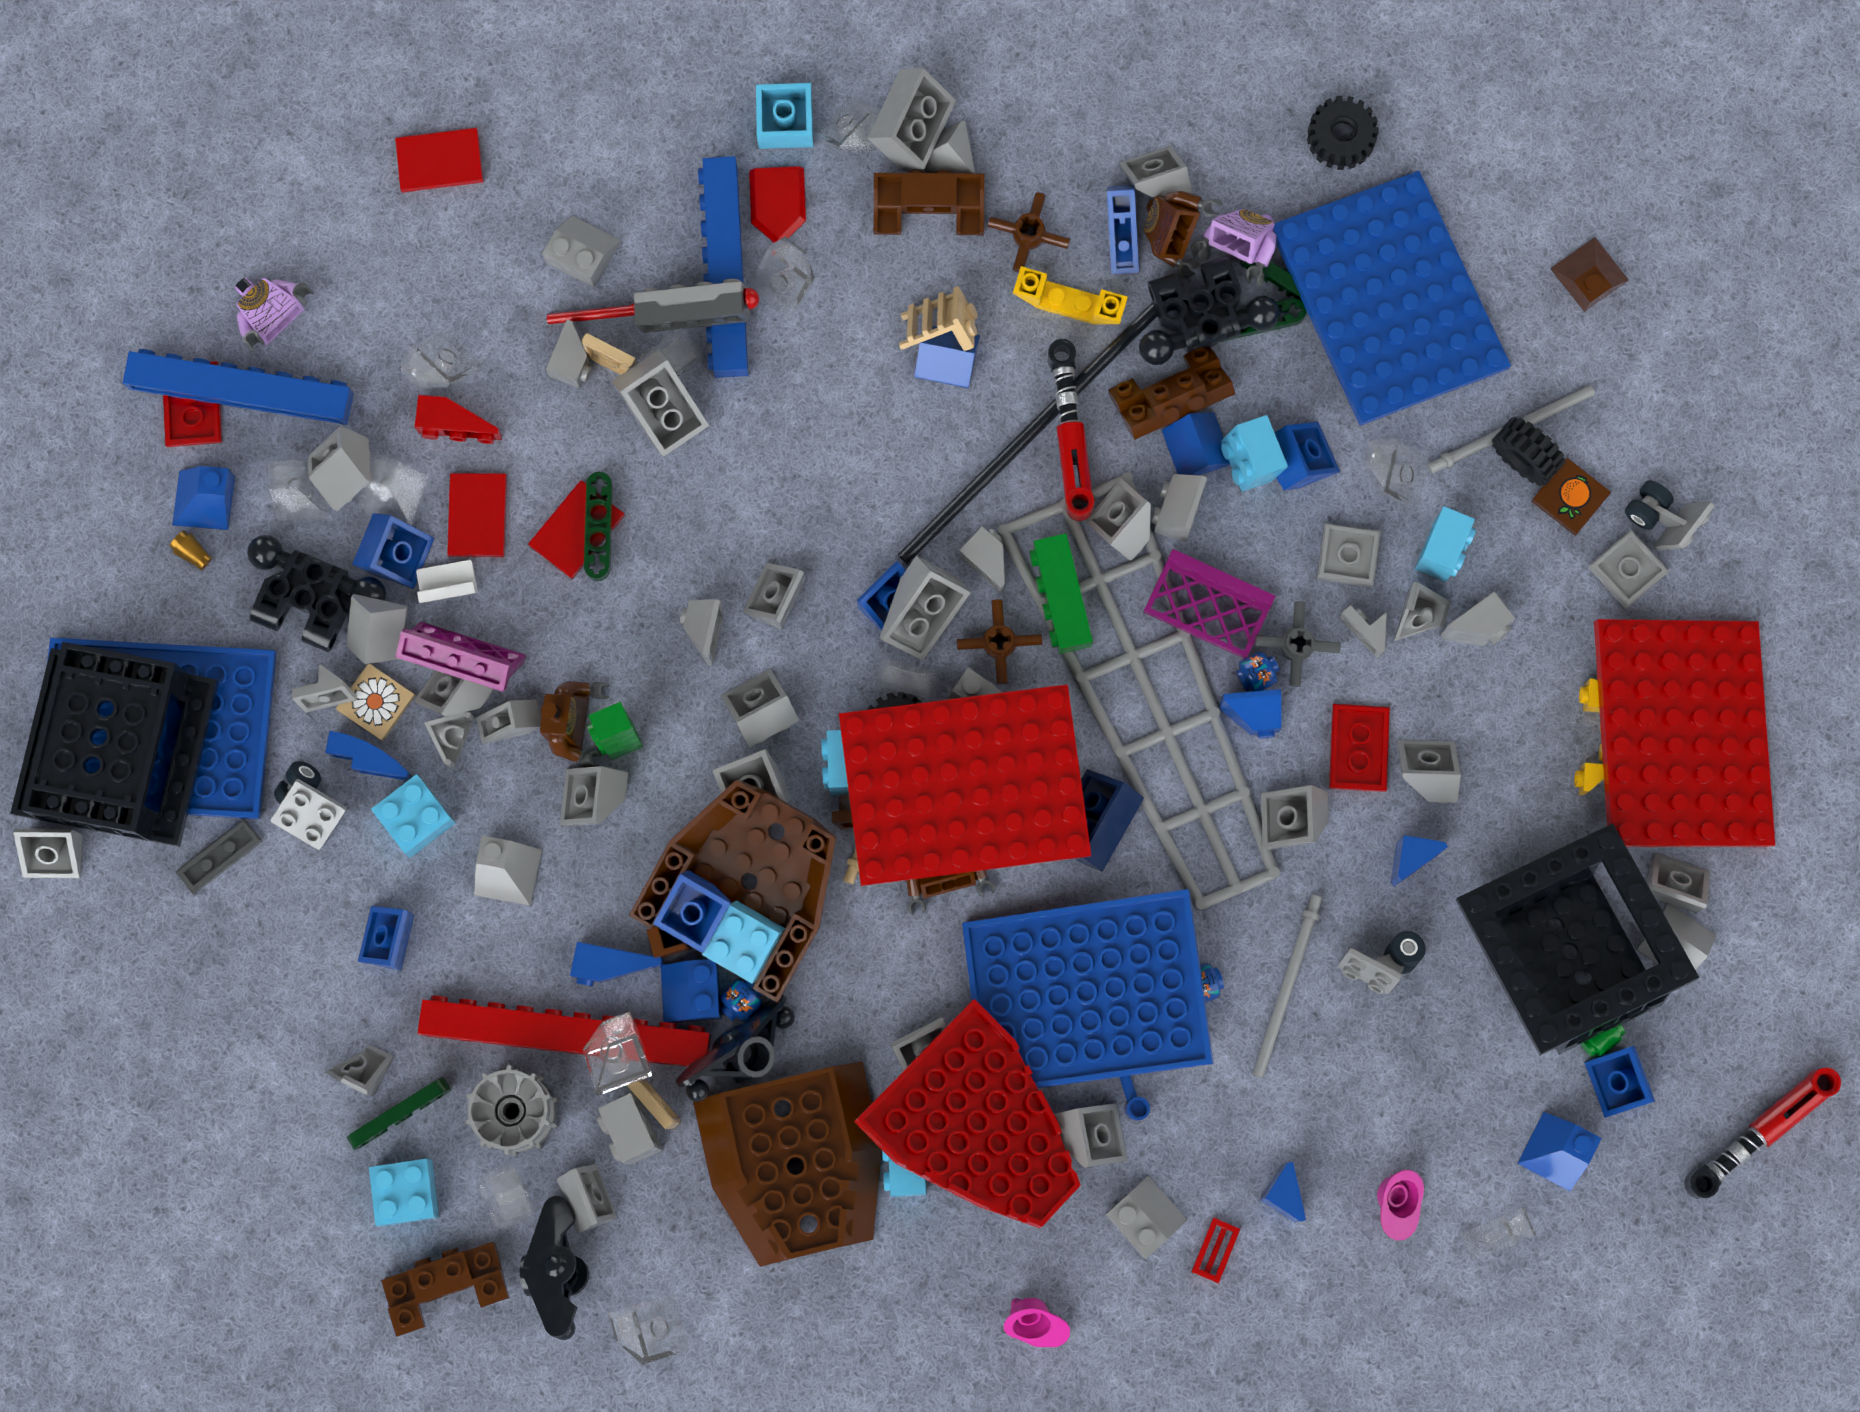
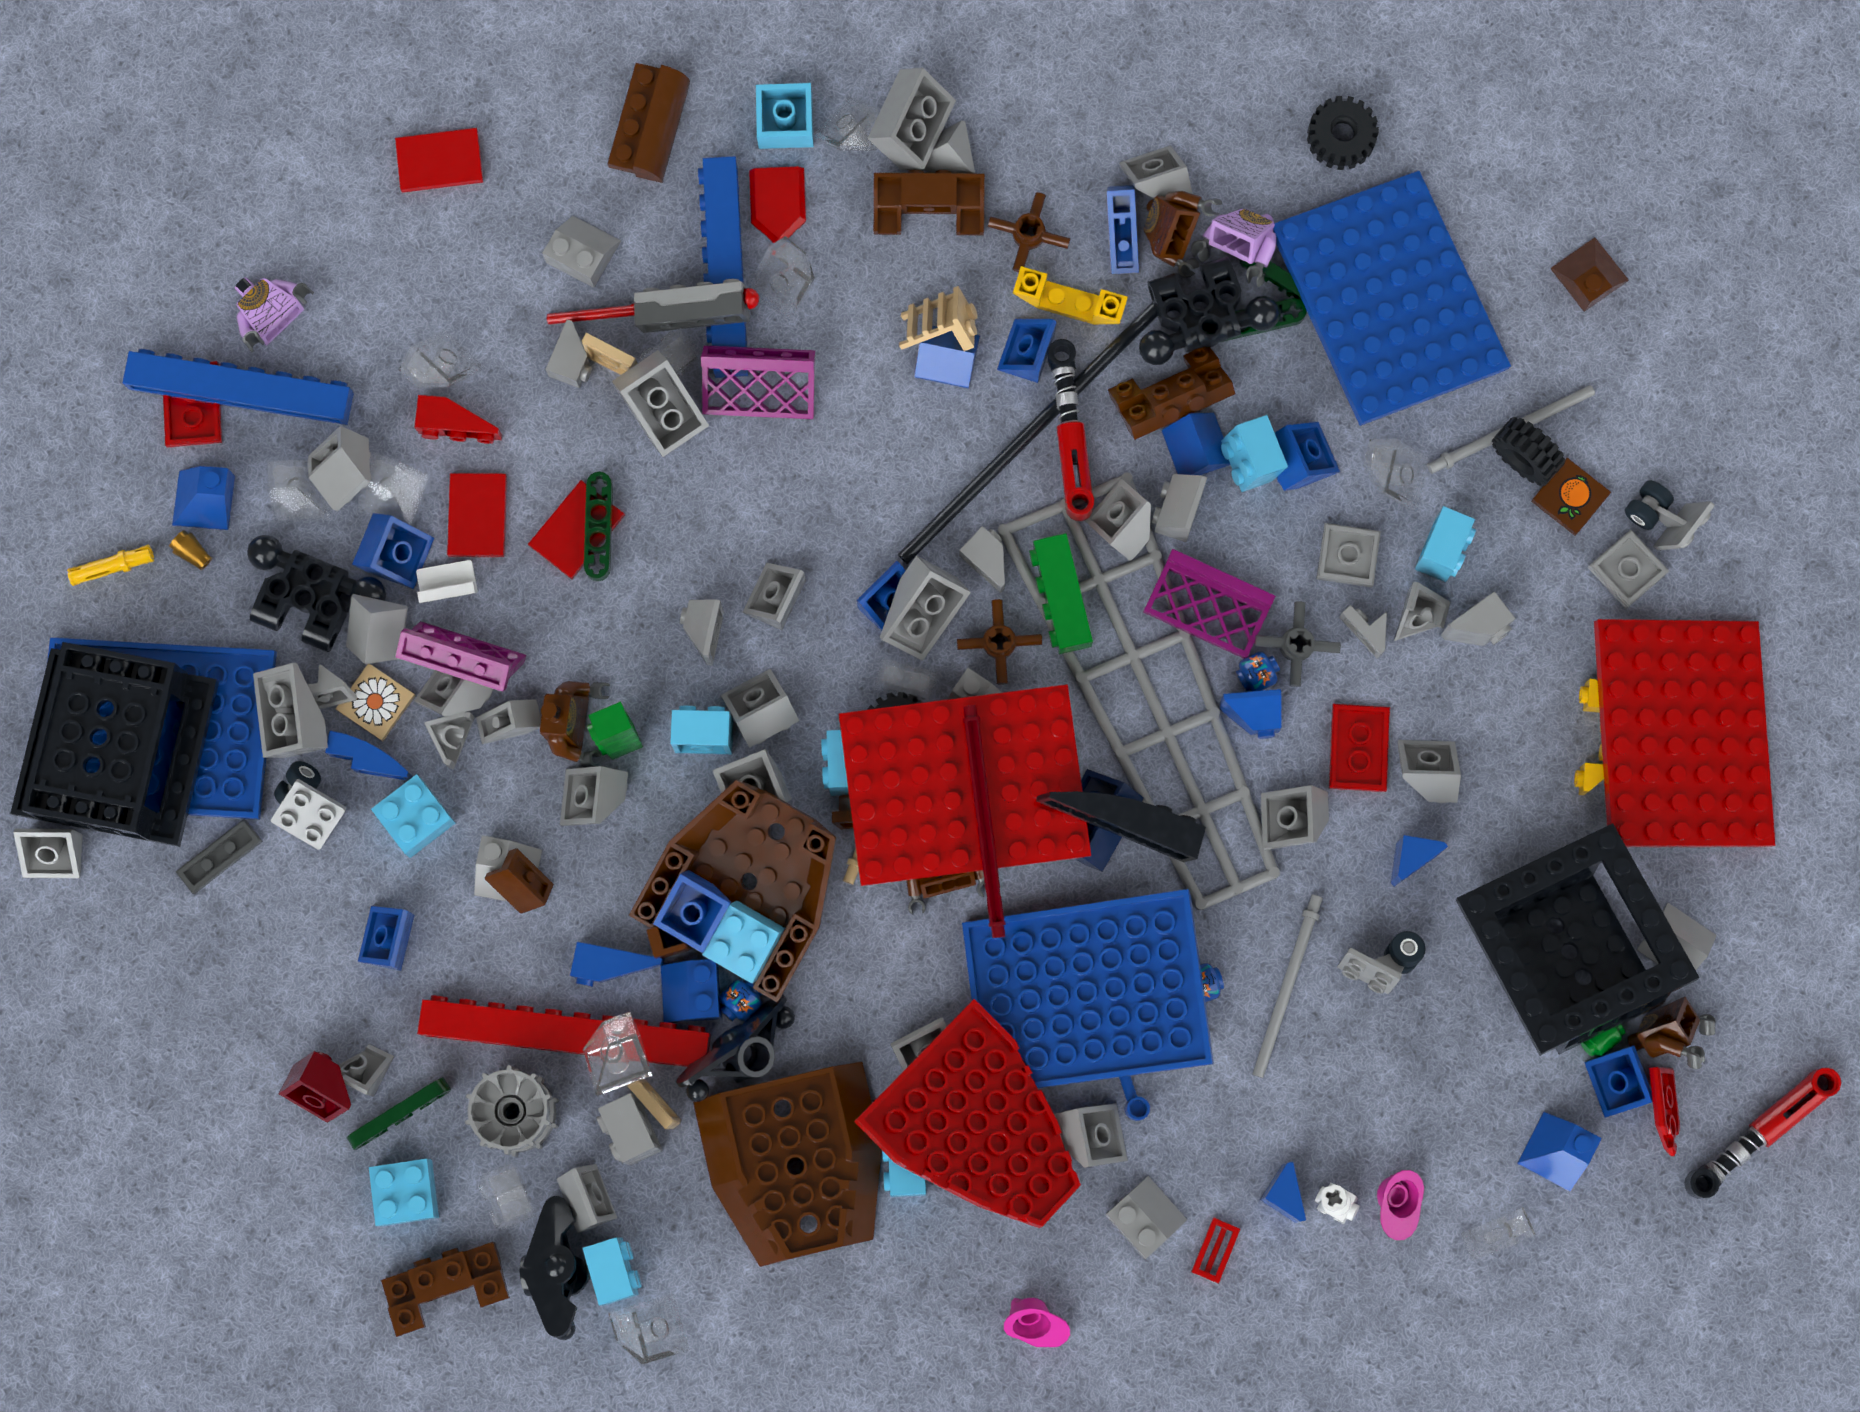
light grey slope [1646,852,1710,913] -> none
none -> yellow pin [67,544,154,586]
none -> light grey slope [253,663,328,758]
none -> dark red slope [278,1051,351,1123]
none -> reddish brown panel [485,848,554,914]
none -> medium azure brick [583,1237,642,1306]
none -> reddish brown brick [607,63,690,183]
none -> medium azure brick [670,706,733,754]
none -> magenta fence [701,345,816,419]
none -> dark red piece [963,705,1006,938]
none -> blue slope [997,319,1056,383]
none -> black slope [1036,792,1206,862]
none -> white connector [1315,1183,1360,1224]
none -> reddish brown torso [1627,997,1716,1069]
none -> red tile [1649,1067,1680,1156]

